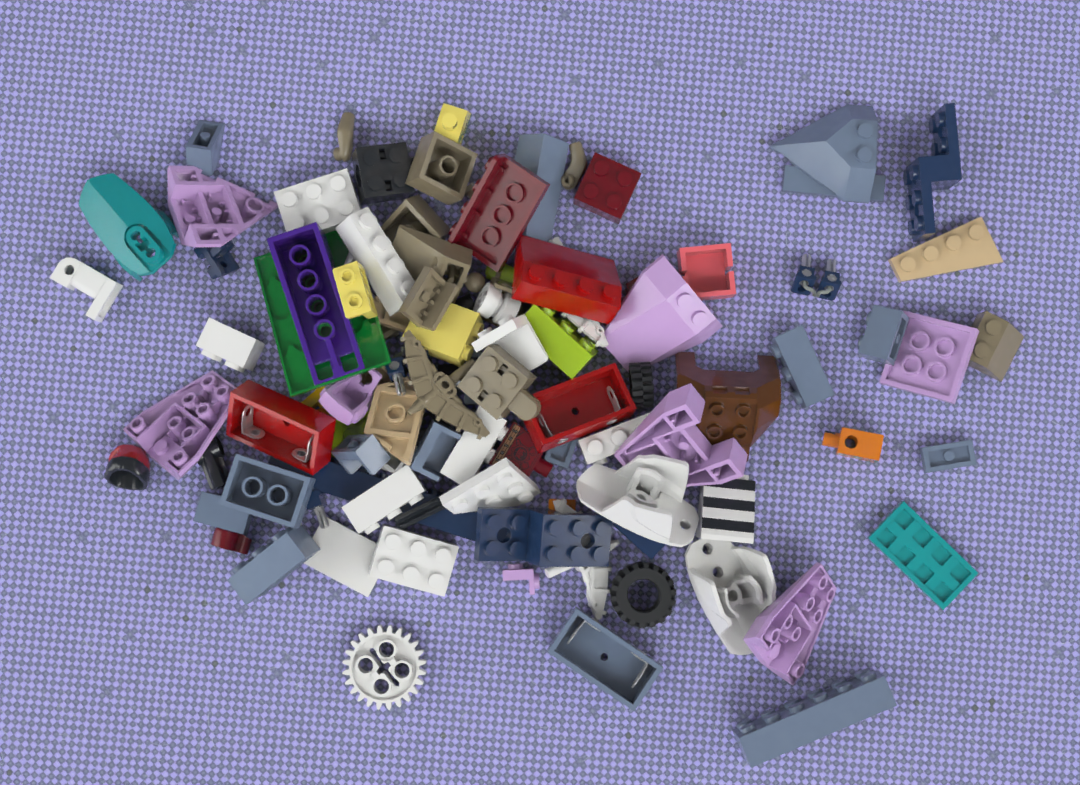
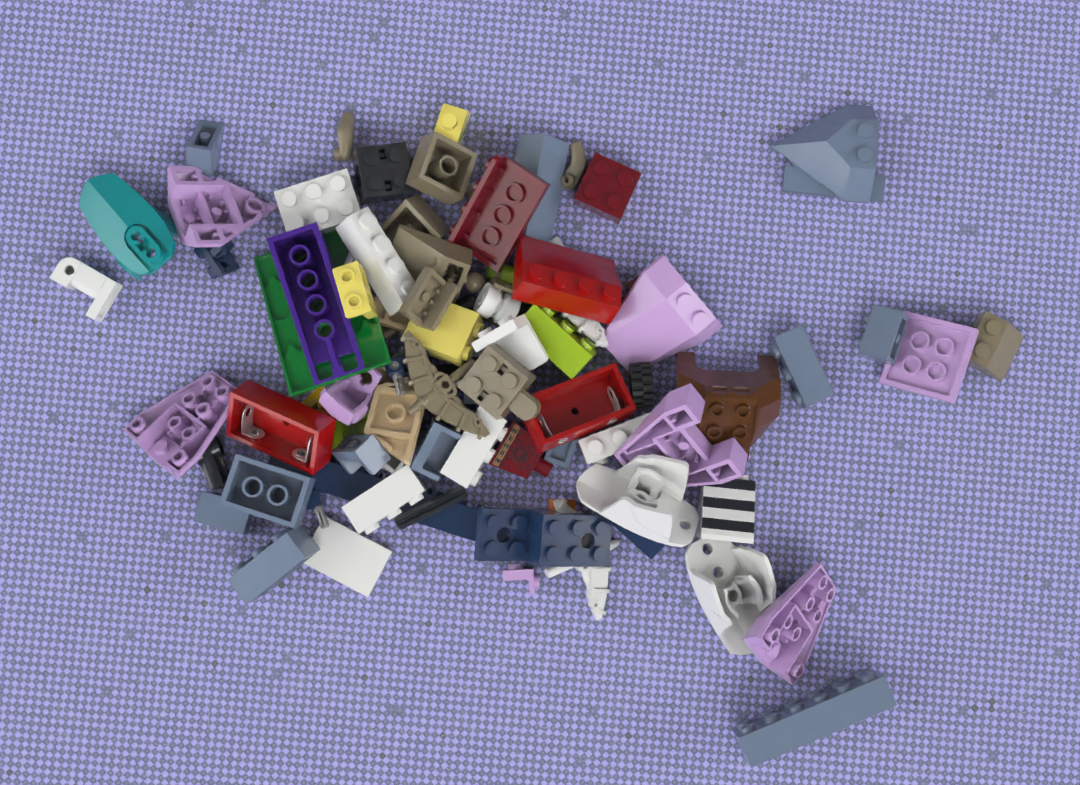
black piece [104,444,150,490] -> none
white brick [196,318,265,373] -> none
dark red piece [210,527,252,555] -> none
white gear [342,625,427,710] -> none
white brick [368,524,459,597] -> none
white plate [439,457,541,514] -> none
sand blue piece [547,606,663,711] -> none
black tyre [610,561,676,628] -> none
coral piece [677,243,736,301] -> none
dark blue piece [791,254,842,301] -> none
orange torso [822,427,884,463] -> none
teal plate [867,501,978,610] -> none
tan wing [888,217,1003,283] -> none
dark blue bracket [903,103,962,242] -> none
sand blue plate [919,439,977,473] -> none

